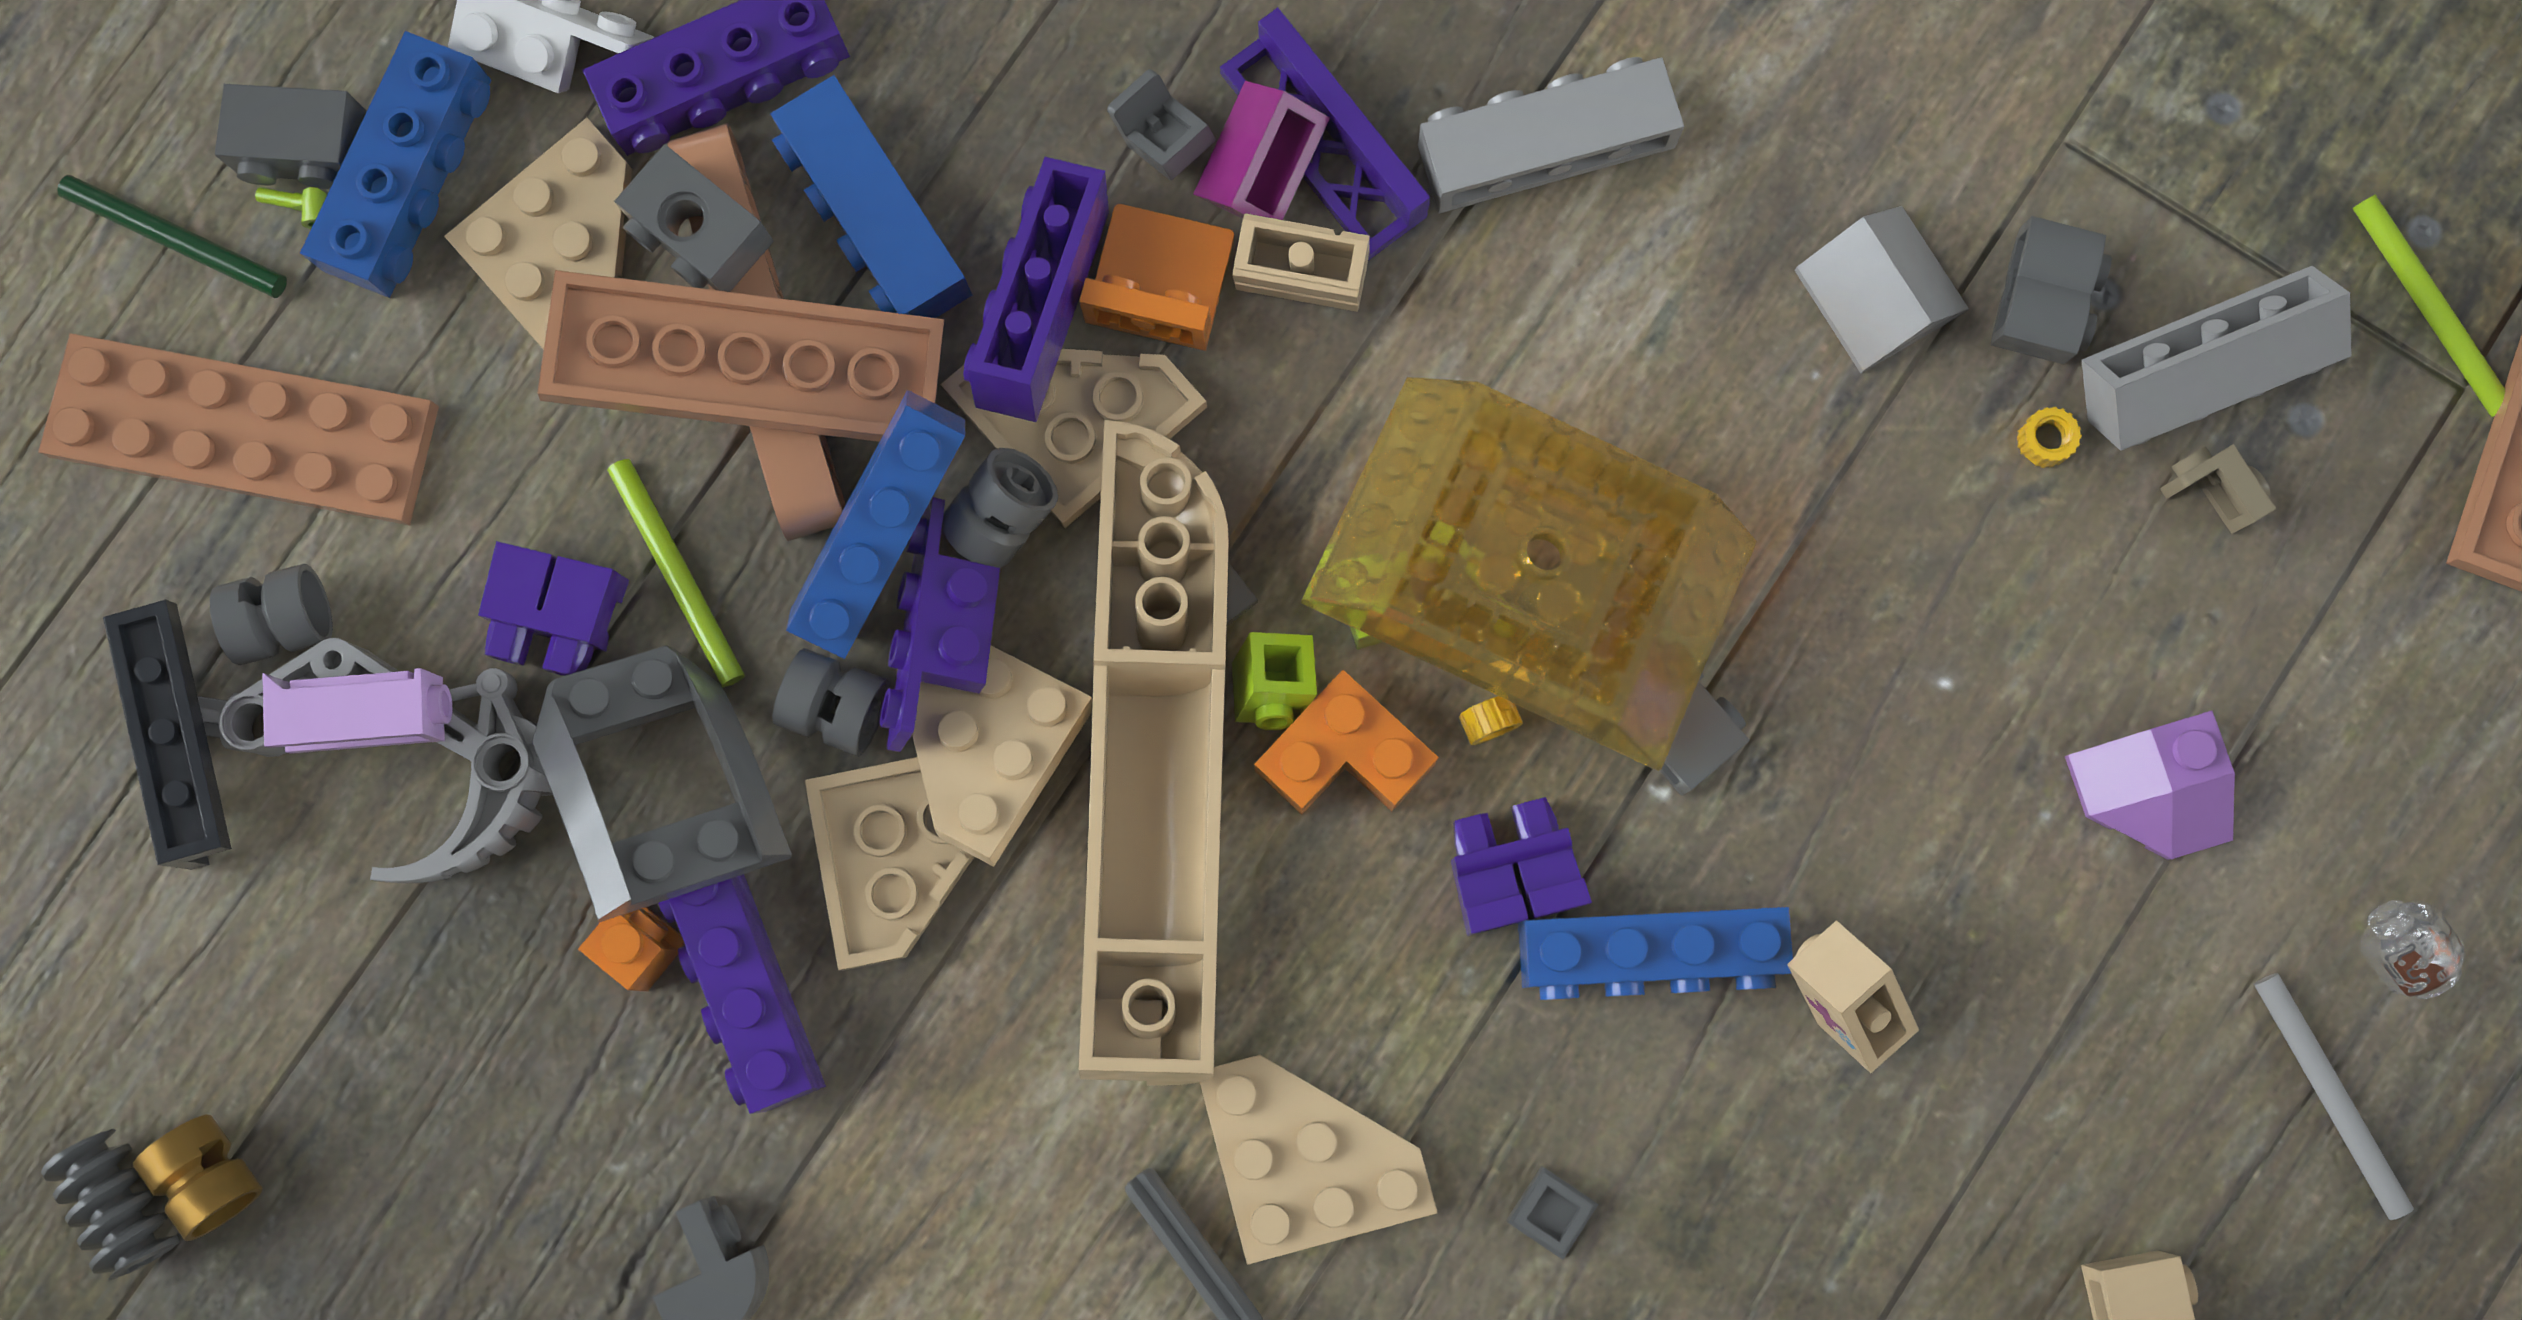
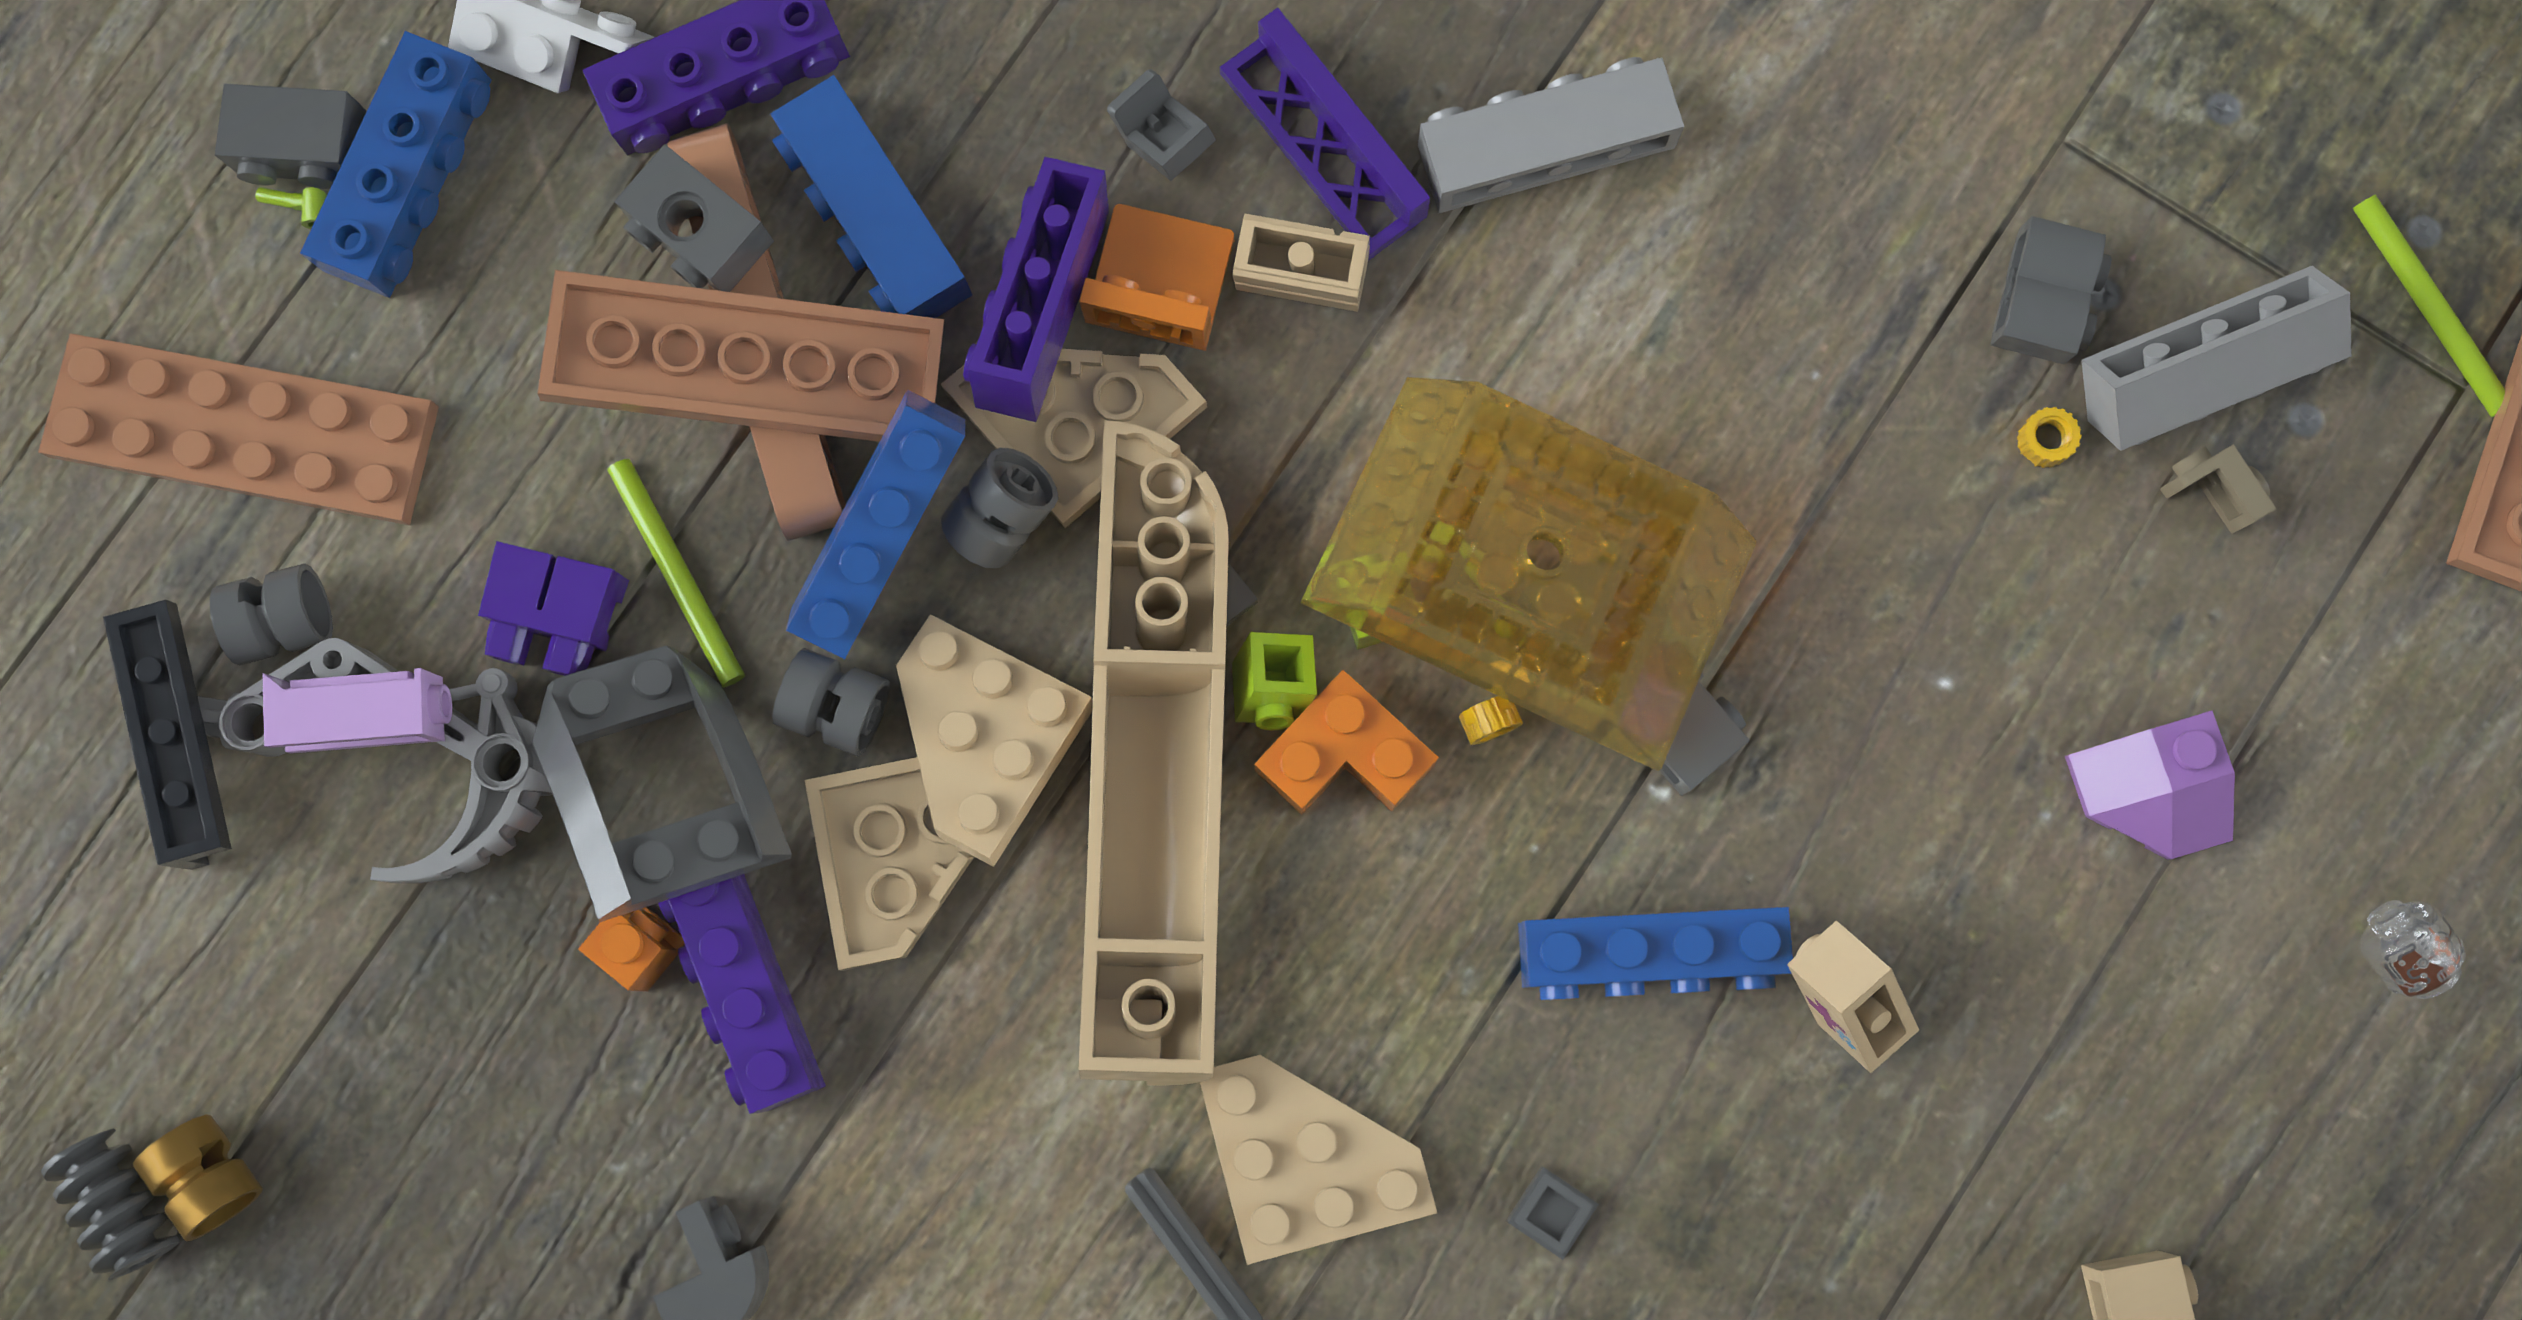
dark green bar [57,175,287,298] -> none
tan plate [444,118,632,350] -> none
dark purple bracket [880,497,1000,752] -> none
magenta brick [1193,81,1330,220] -> none
dark purple hips [1450,797,1592,936] -> none
light grey slope [1794,206,1969,374] -> none
light grey bar [2254,973,2414,1220] -> none

